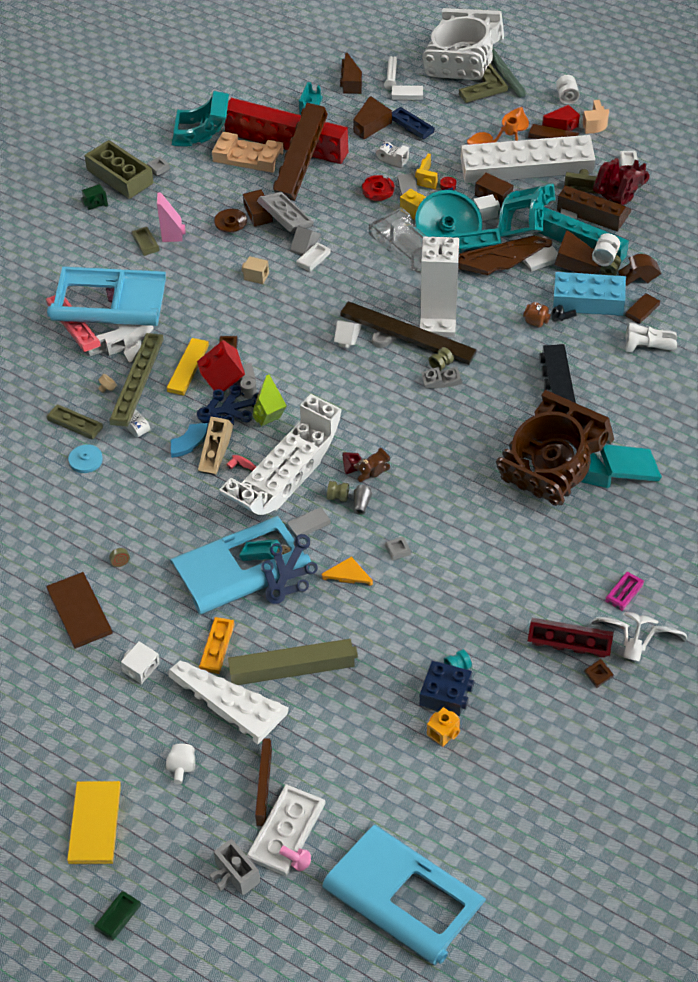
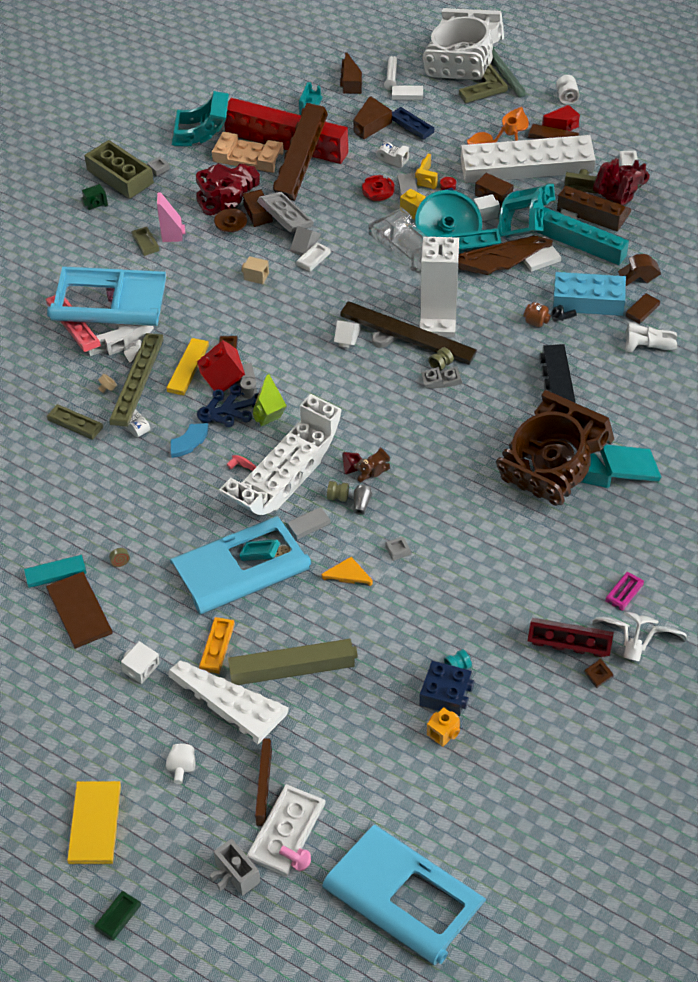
medium azure piece [68,445,103,473] -> none
tan slope [198,417,233,475] -> none
dark blue plant [261,534,318,604] -> none
reddish brown slope [554,230,601,274] -> none
light nougat brick [583,100,609,134] -> none
white wheel [592,233,620,266] -> none
olive wheel [600,255,621,276] -> none
none -> teal tile [24,554,87,588]
none -> dark red animal [196,163,260,216]

